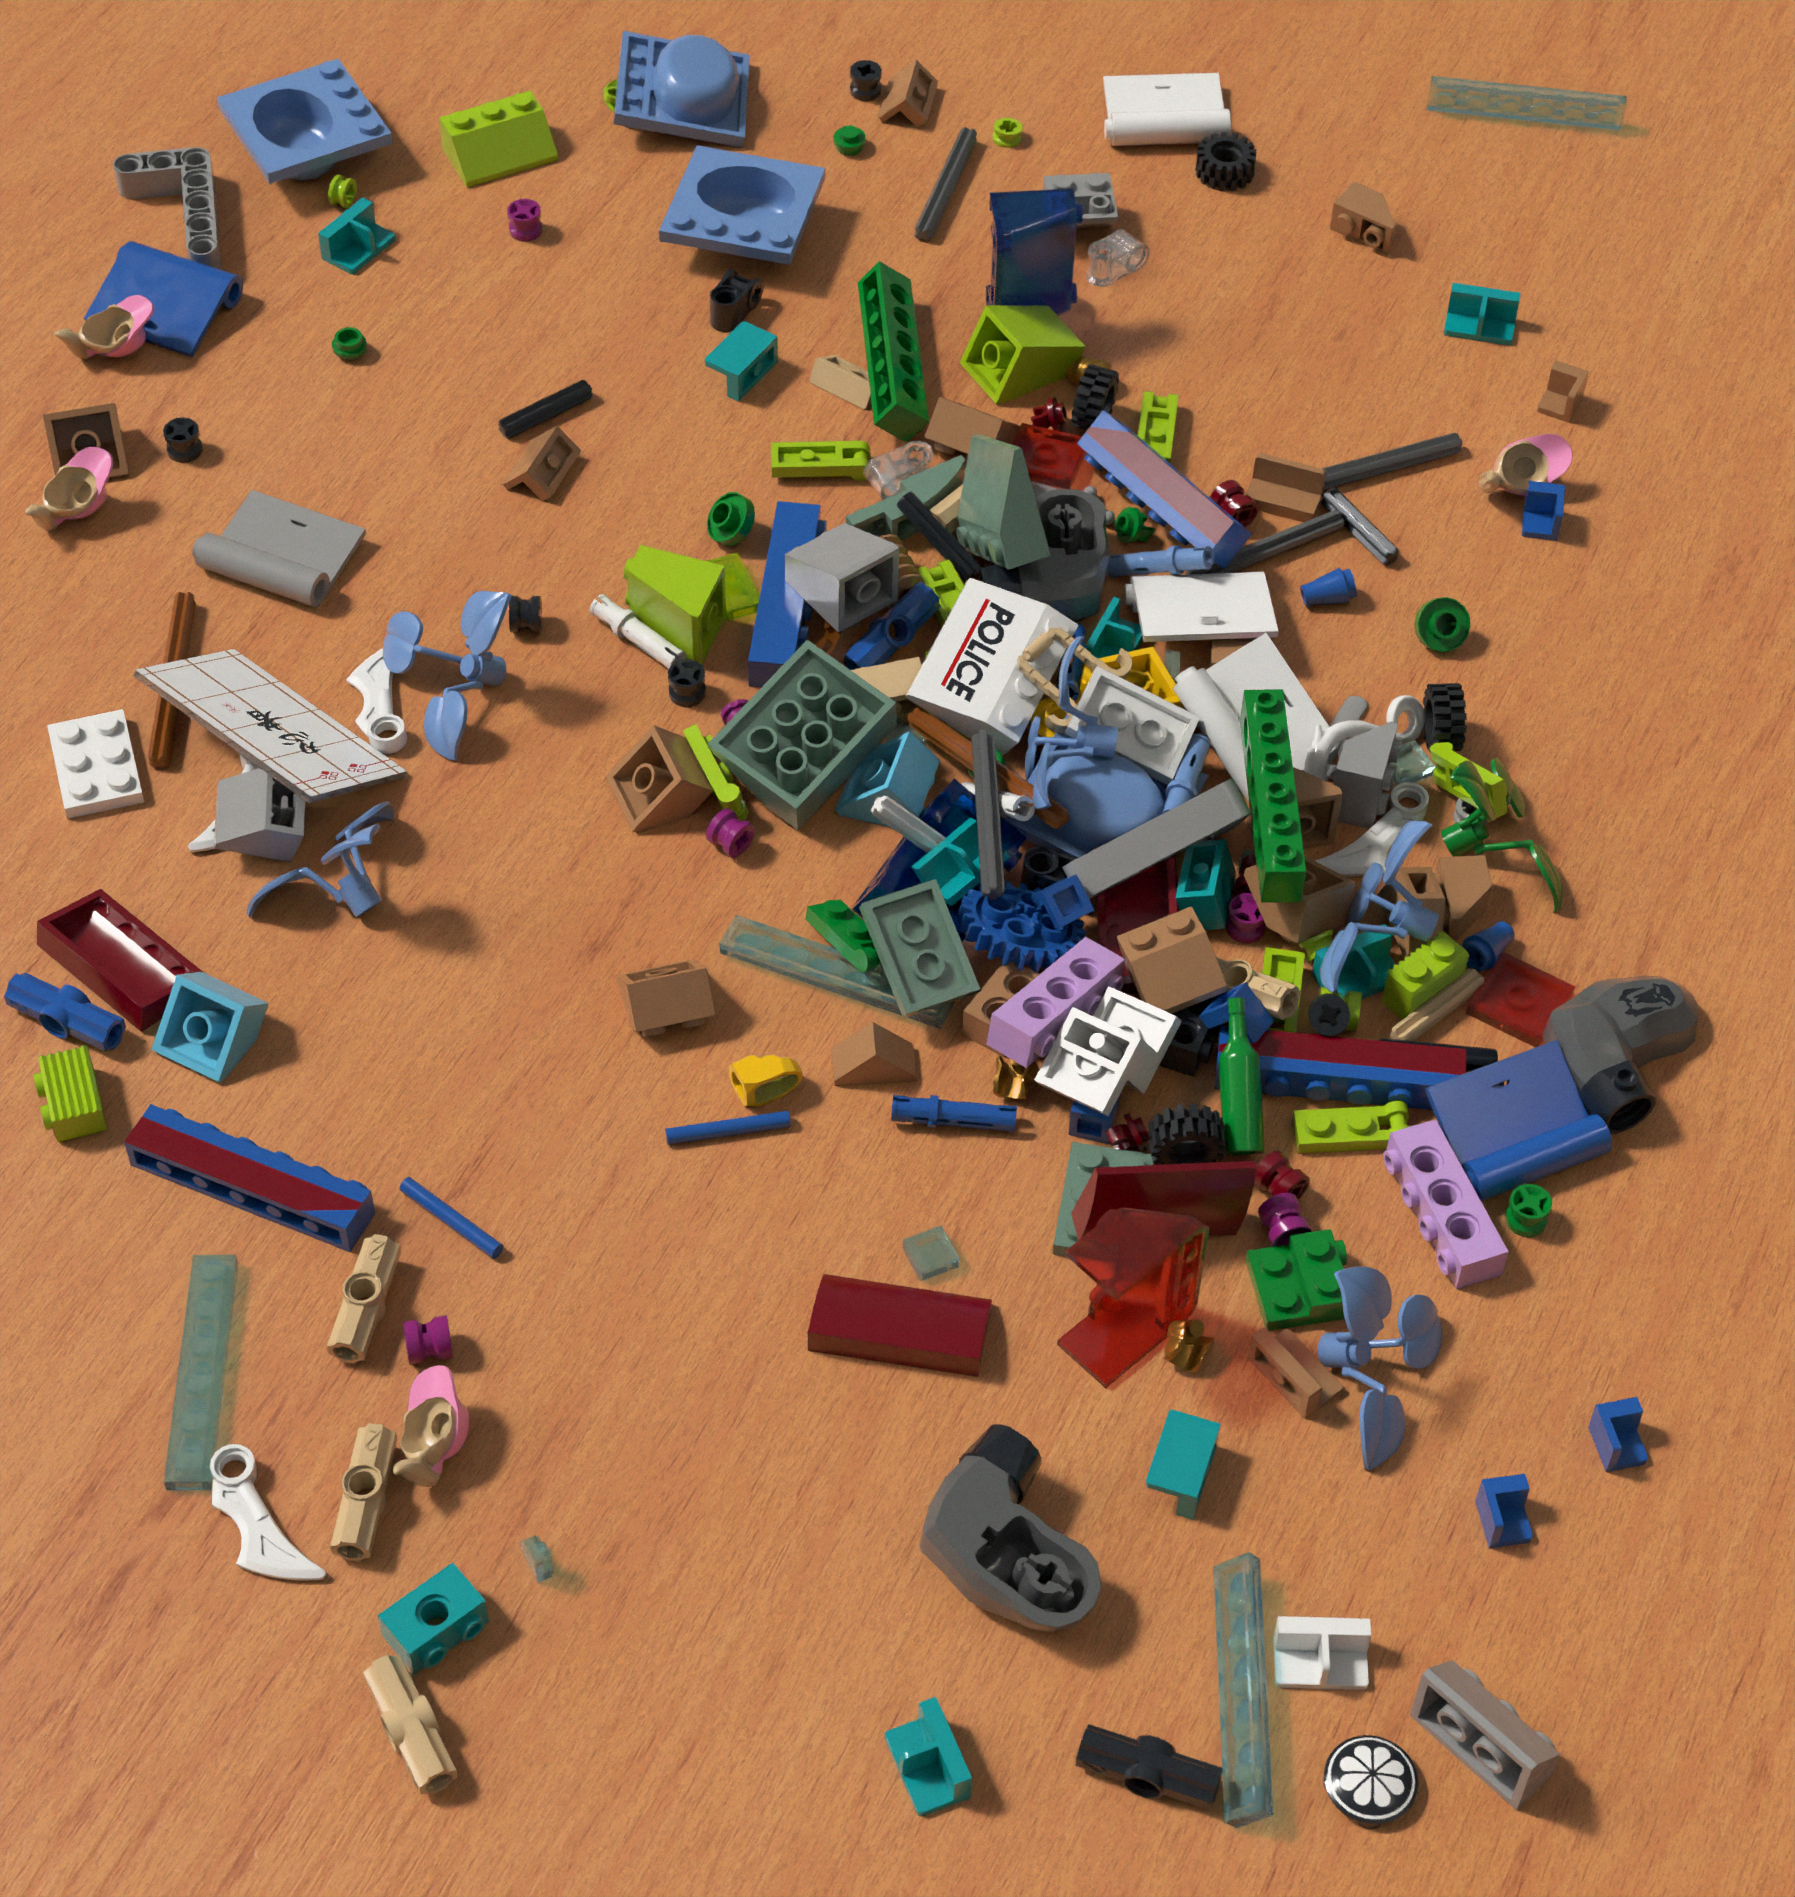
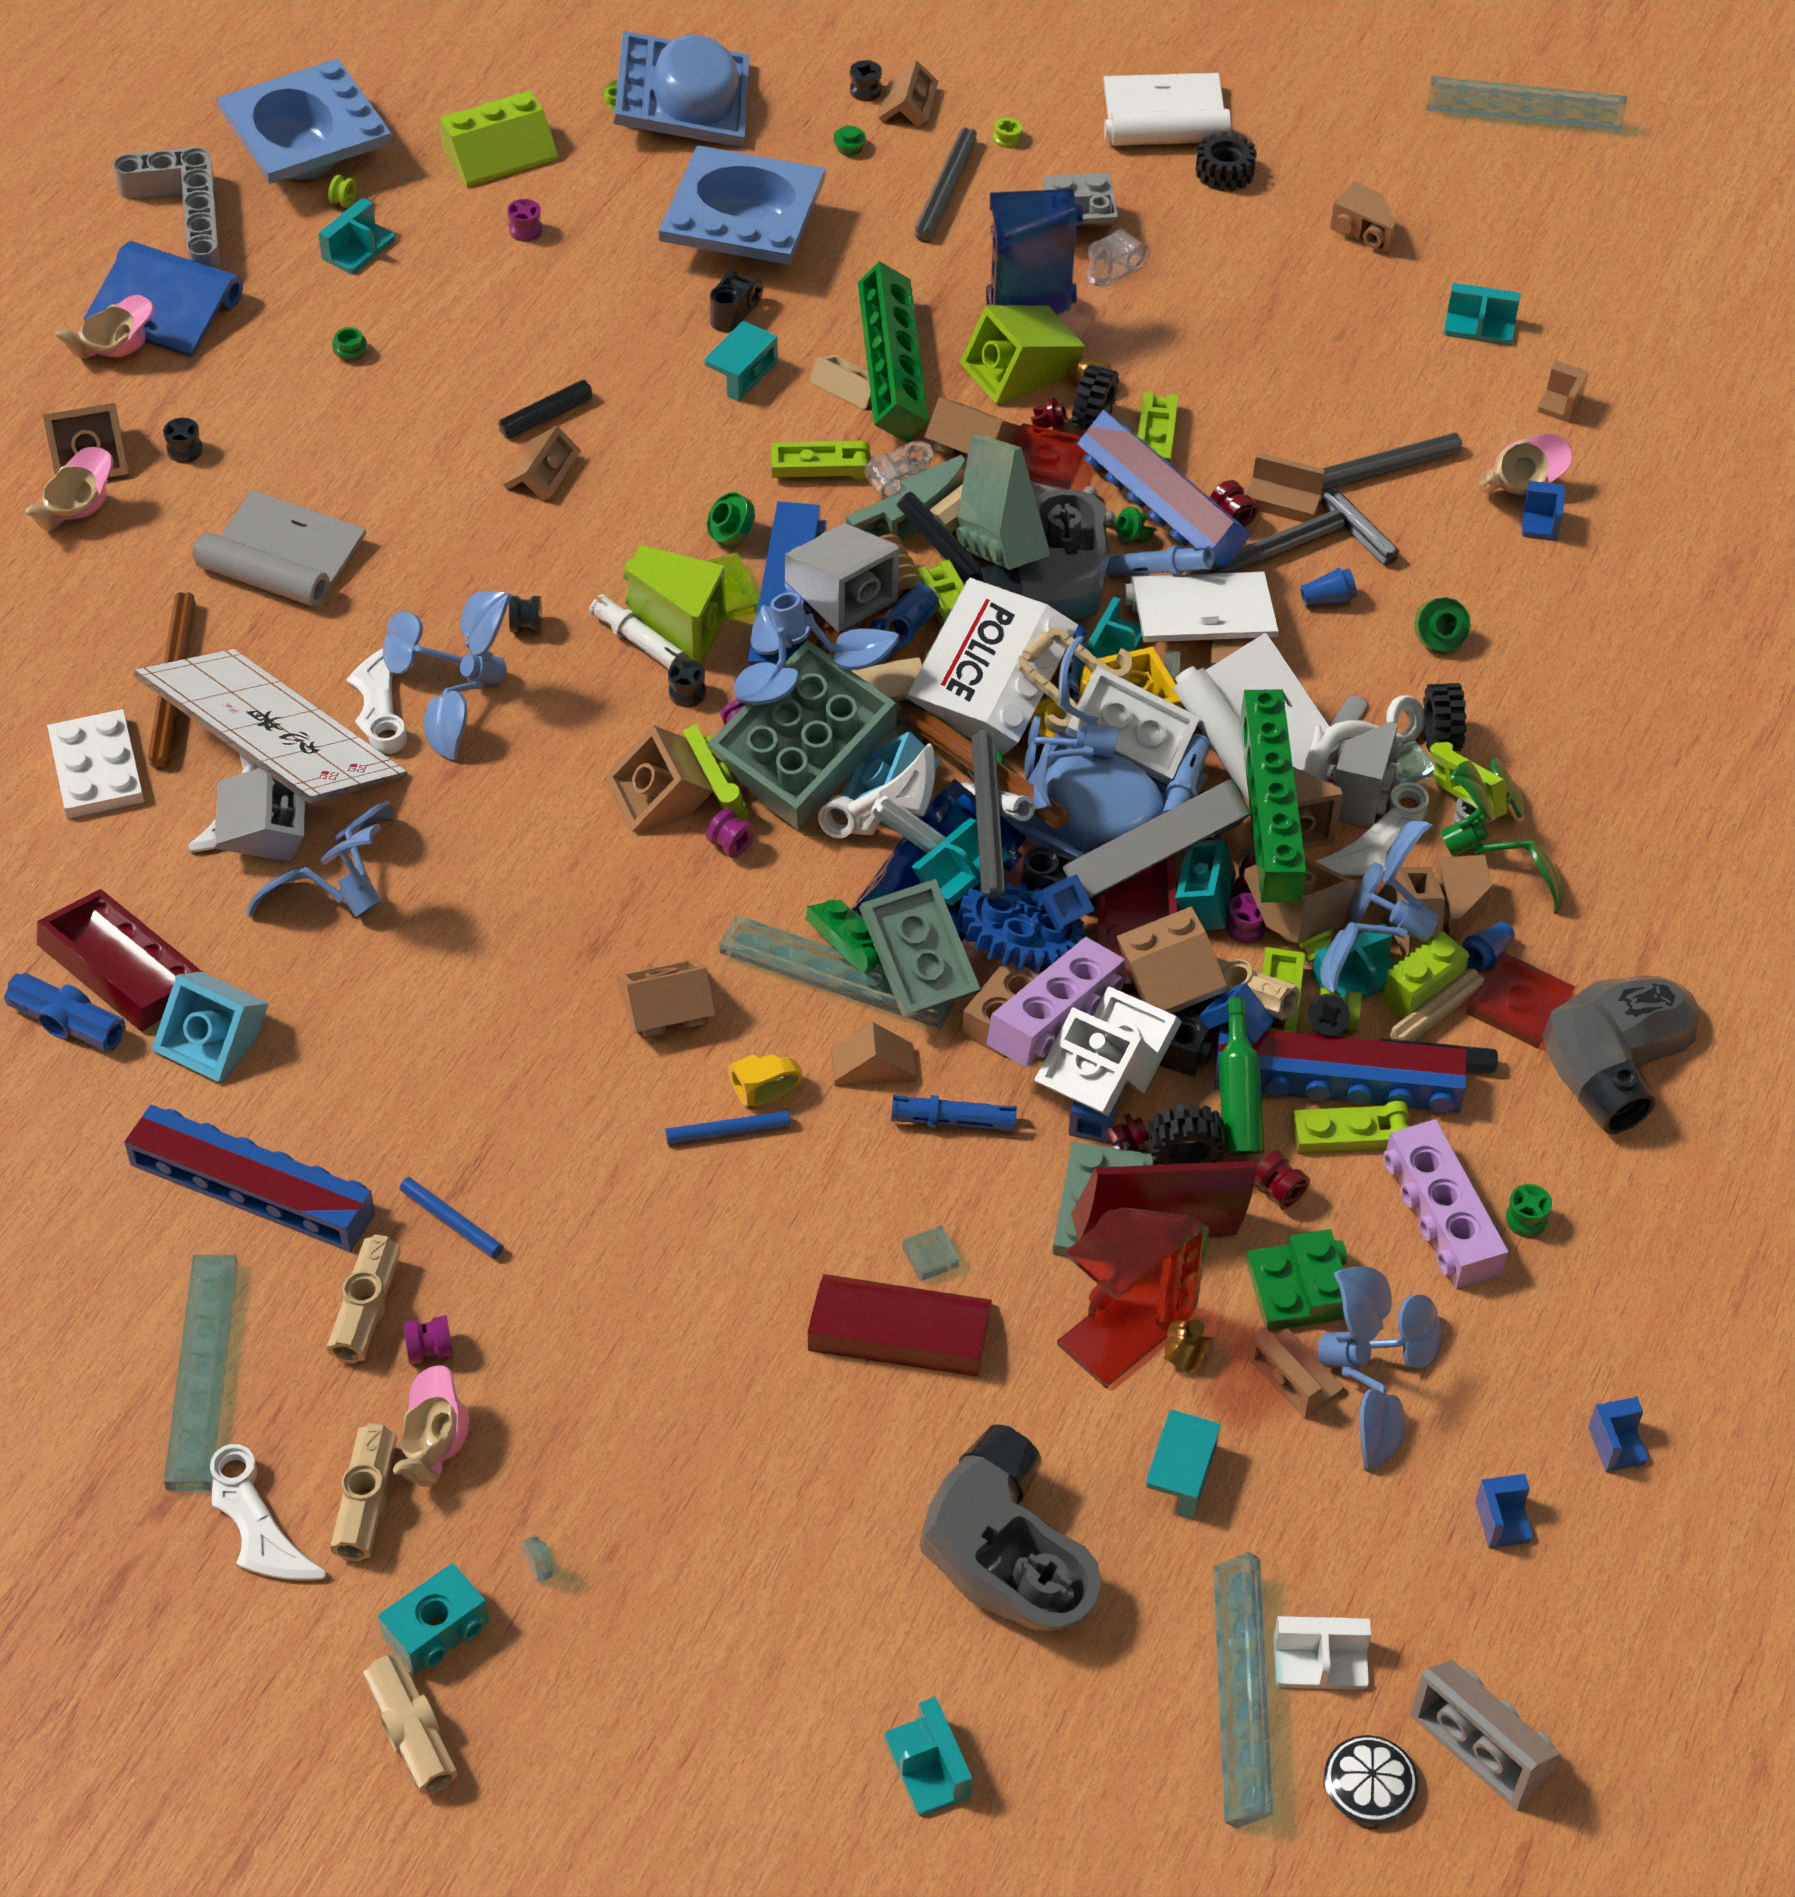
lime brick [33,1045,108,1142] -> none
pearl gold arm [993,1055,1039,1100] -> none
black piece [1075,1724,1223,1810] -> none
magenta wheel [1258,1193,1312,1247] -> none
blue door [1425,1040,1612,1201] -> none
none -> medium blue plant [734,592,899,705]
none -> white piece [818,743,935,838]

